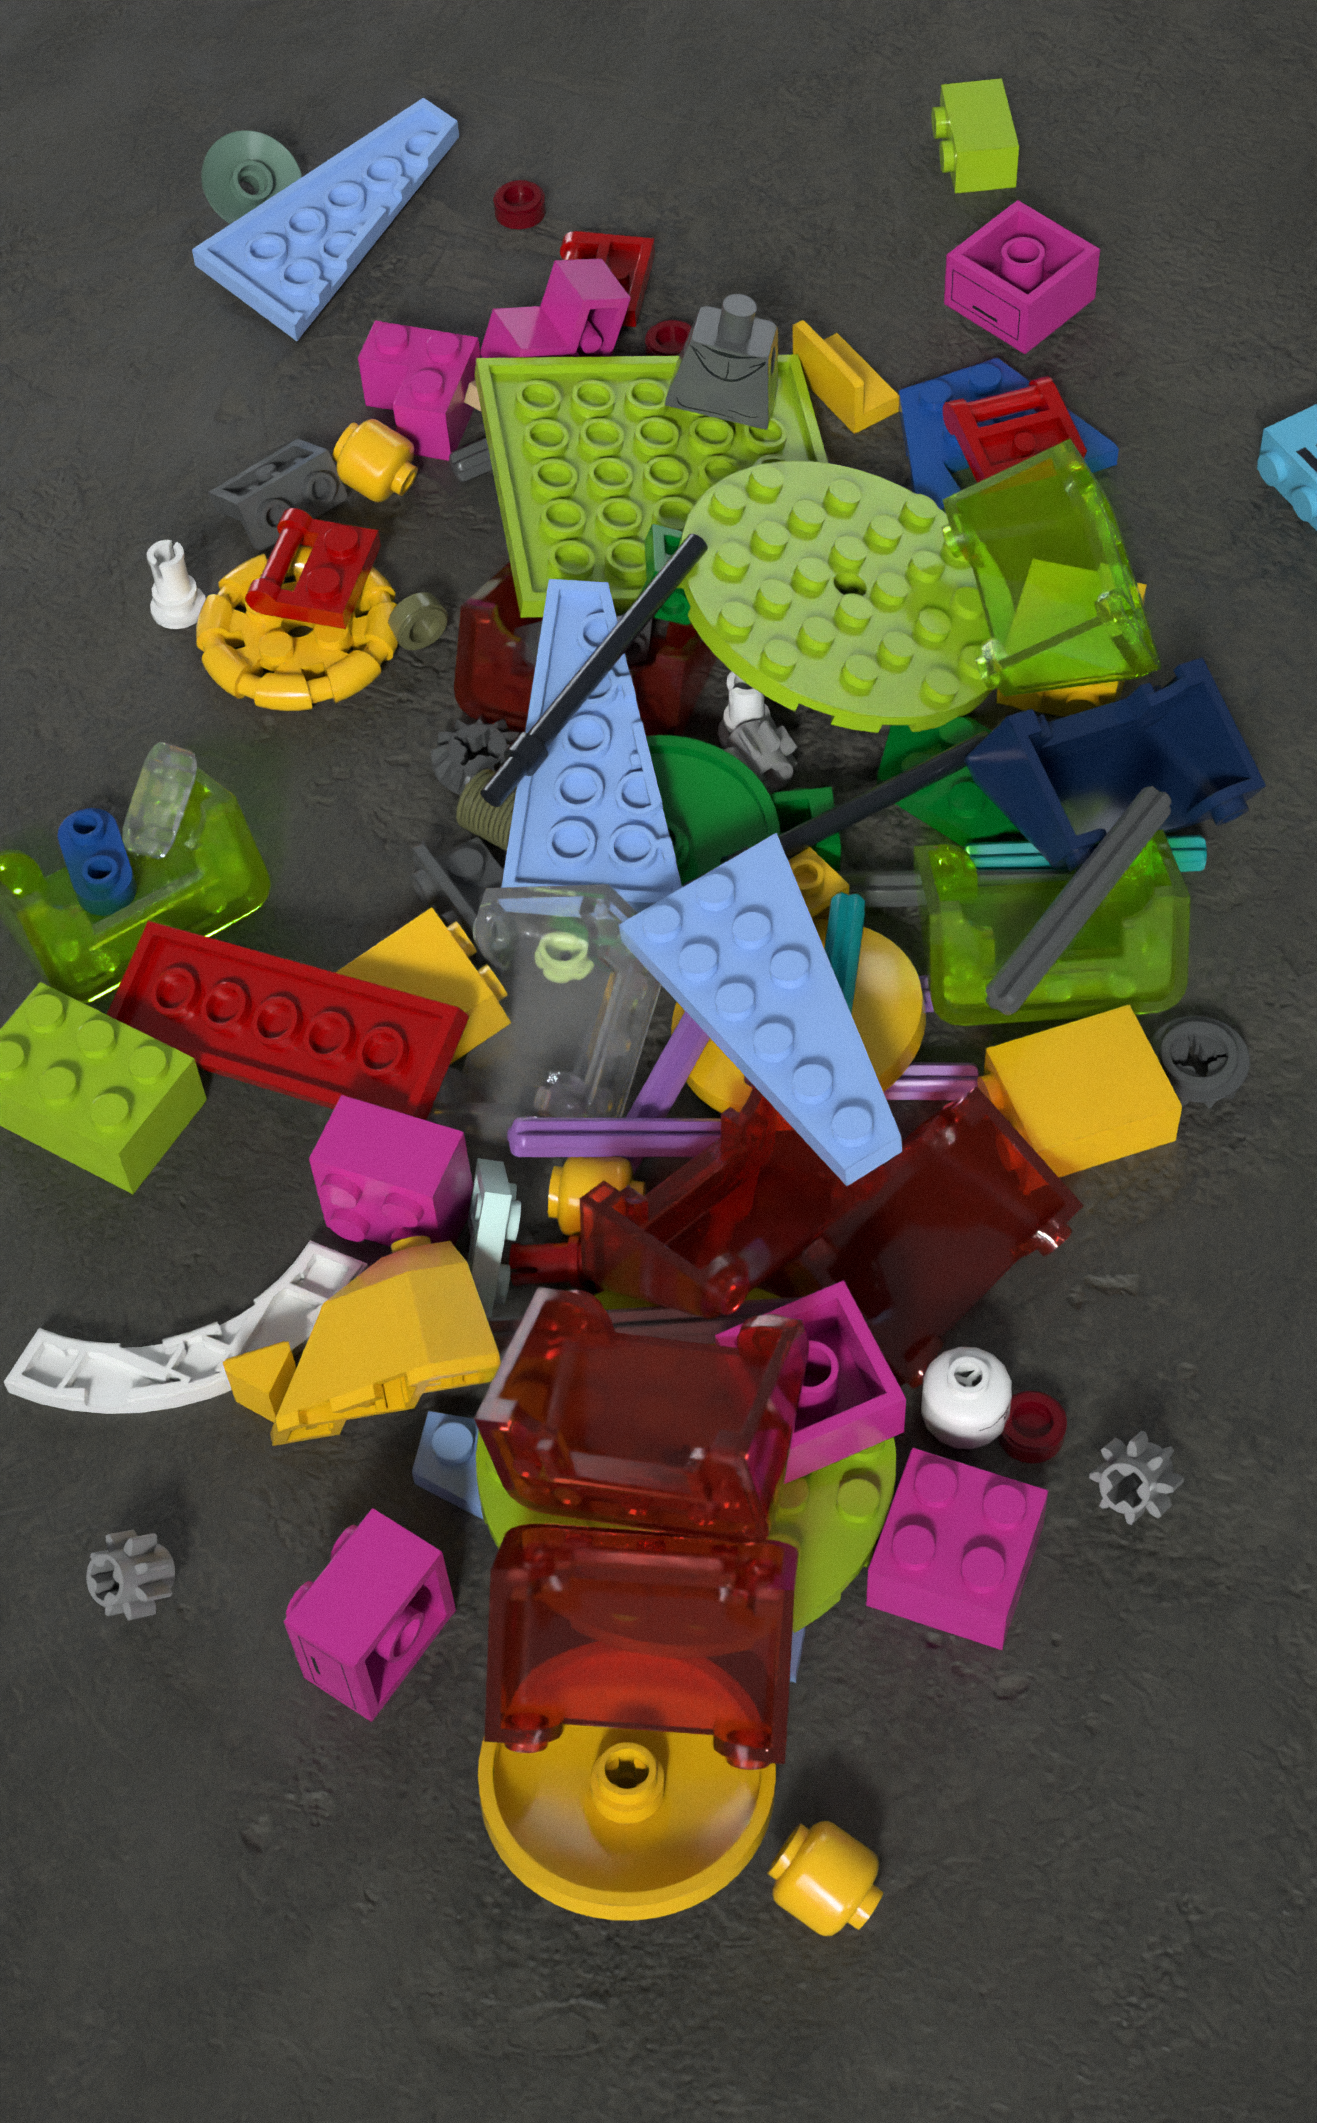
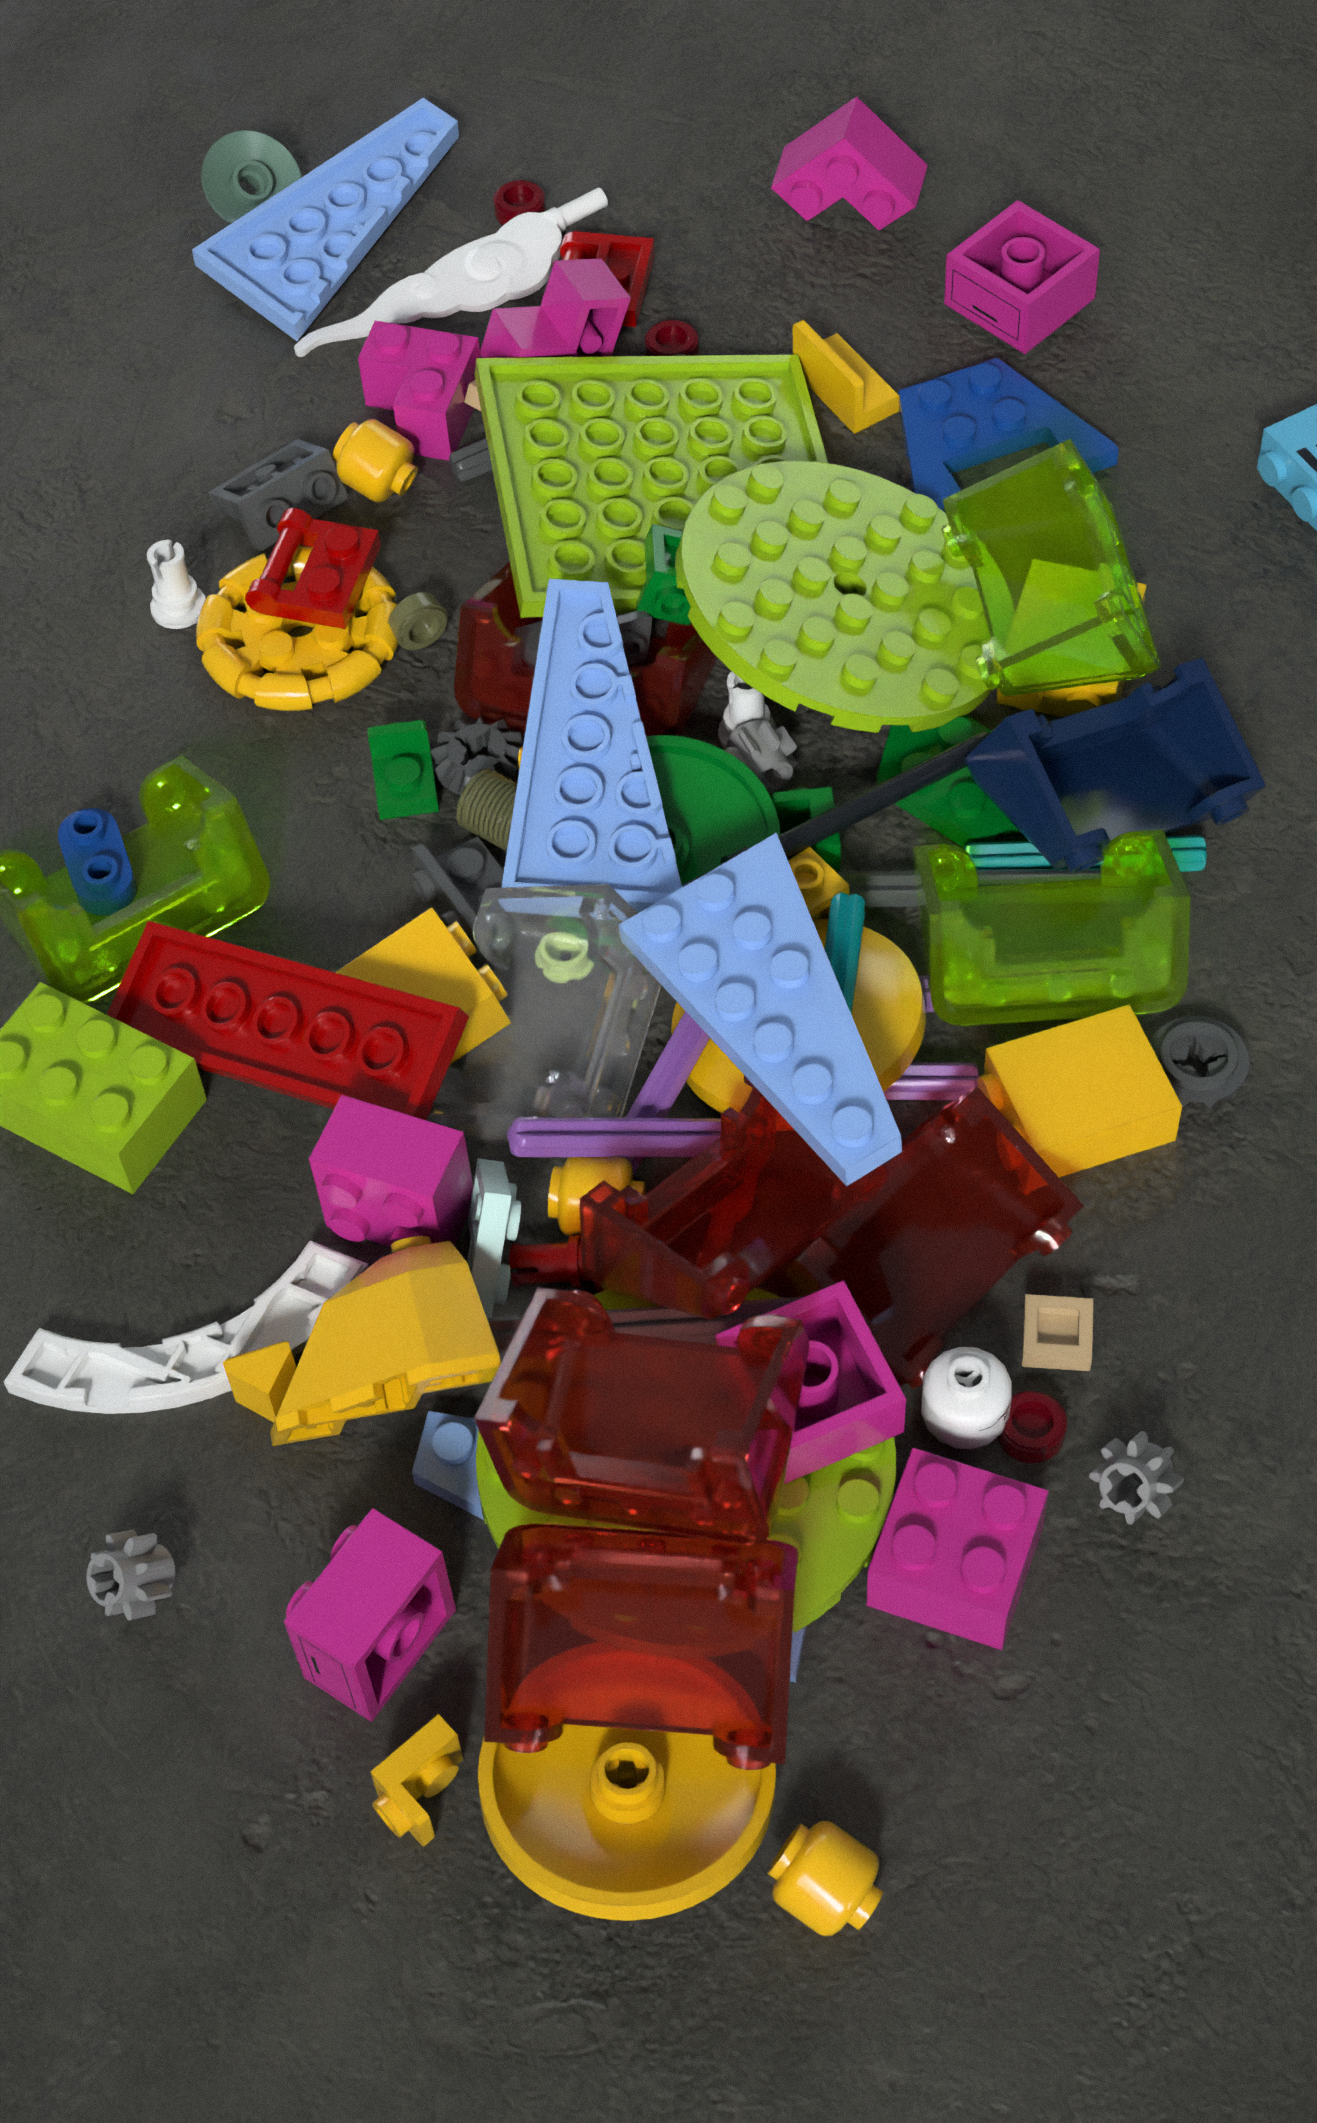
clear beam [122,742,197,859] -> none
black bar [480,534,708,807] -> none
dark grey torso [665,294,778,430] -> none
lime brick [931,78,1019,194] -> none
red plate [943,376,1087,490] -> none
dark grey axle [985,786,1172,1015] -> none
none -> white piece [294,187,608,357]
none -> green bracket [367,720,439,820]
none -> yellow bracket [370,1714,463,1847]
none -> dark pink brick [771,96,928,231]
none -> tan plate [1022,1294,1093,1371]

